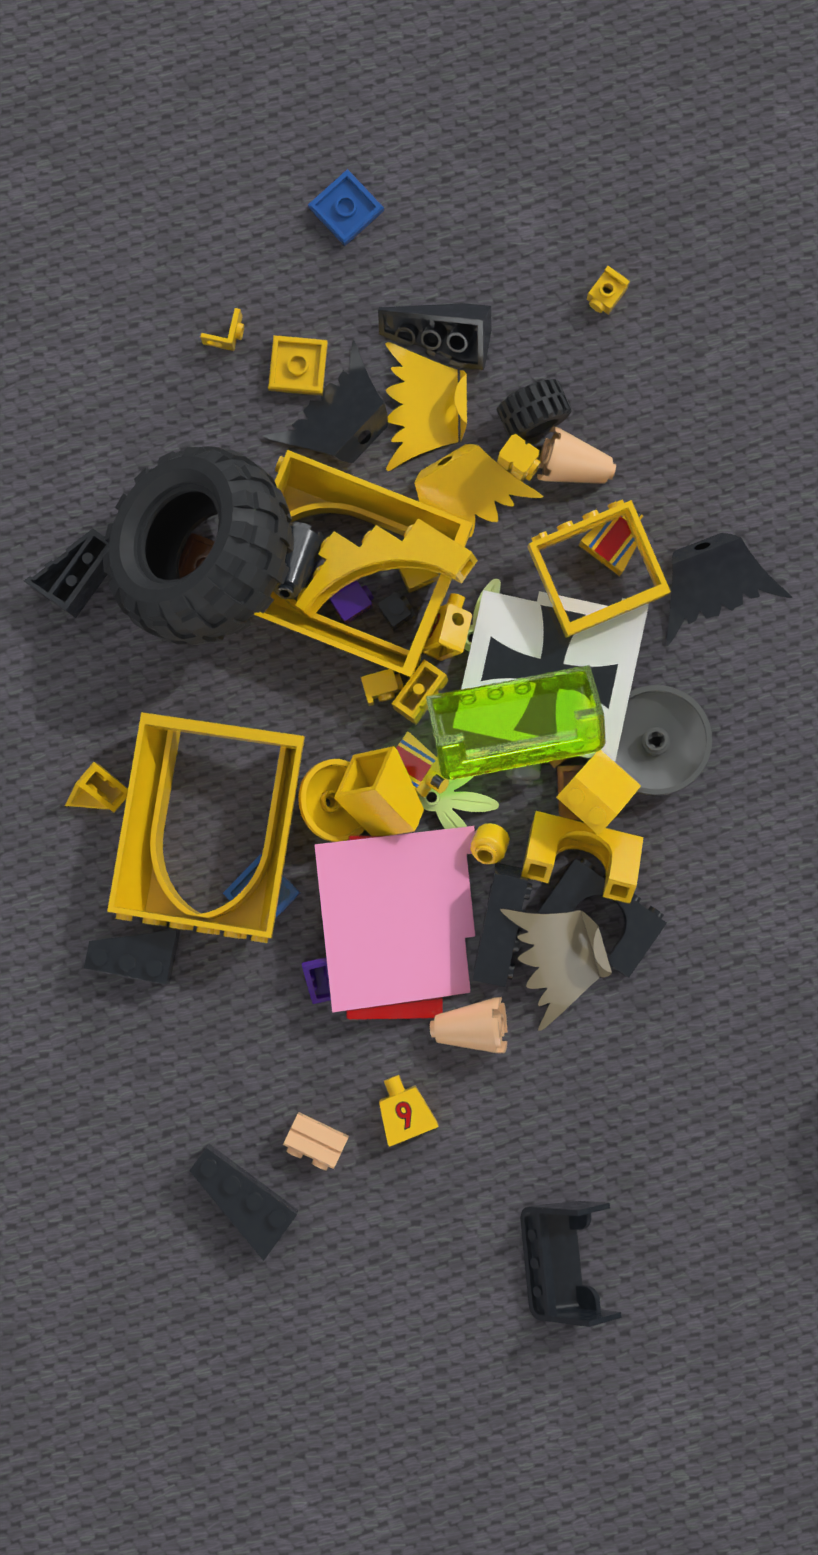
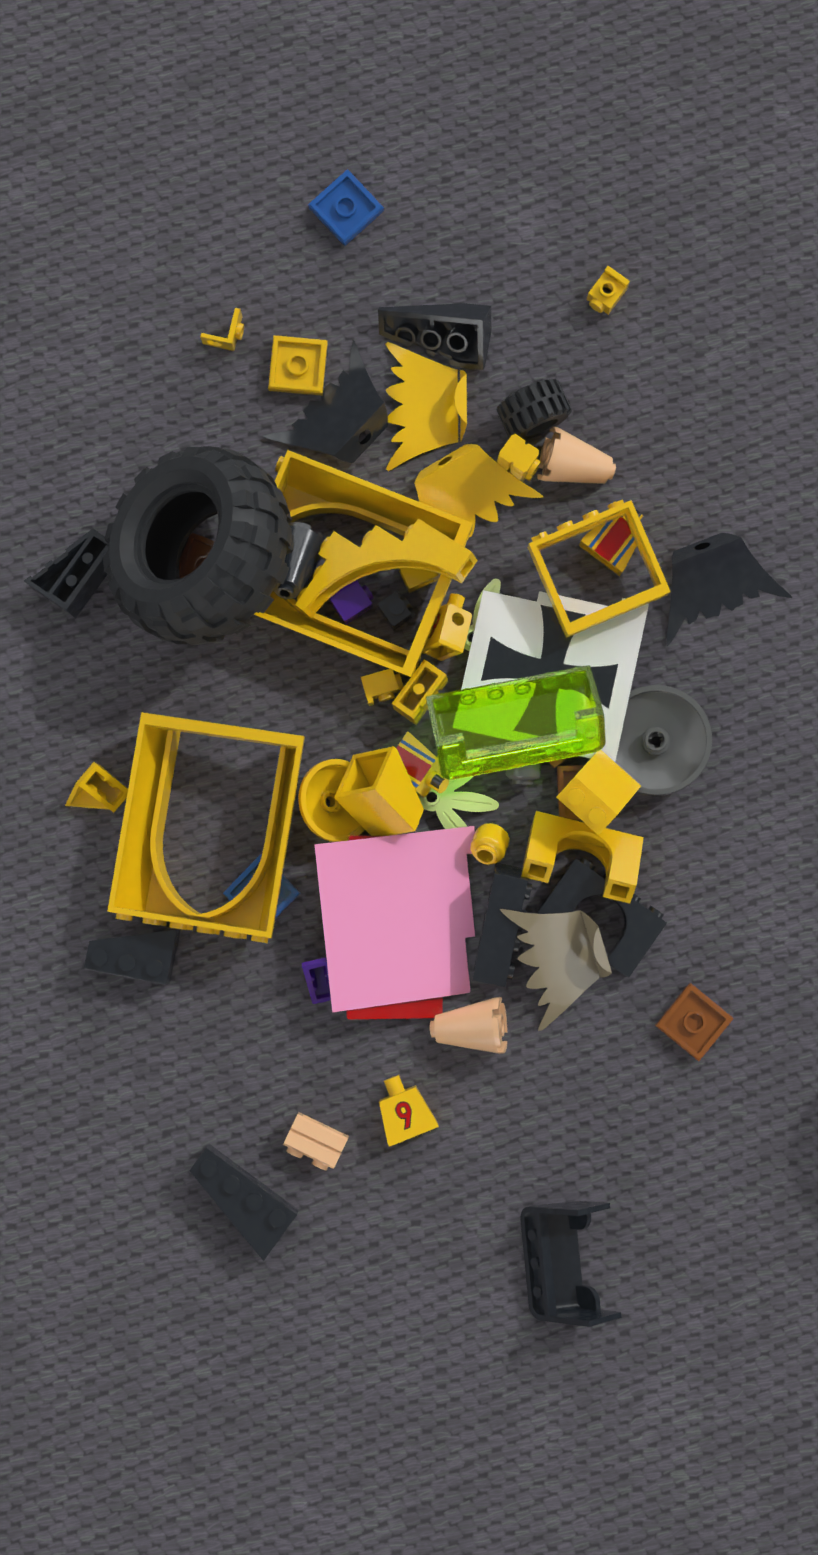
none -> dark orange plate [655,983,734,1061]

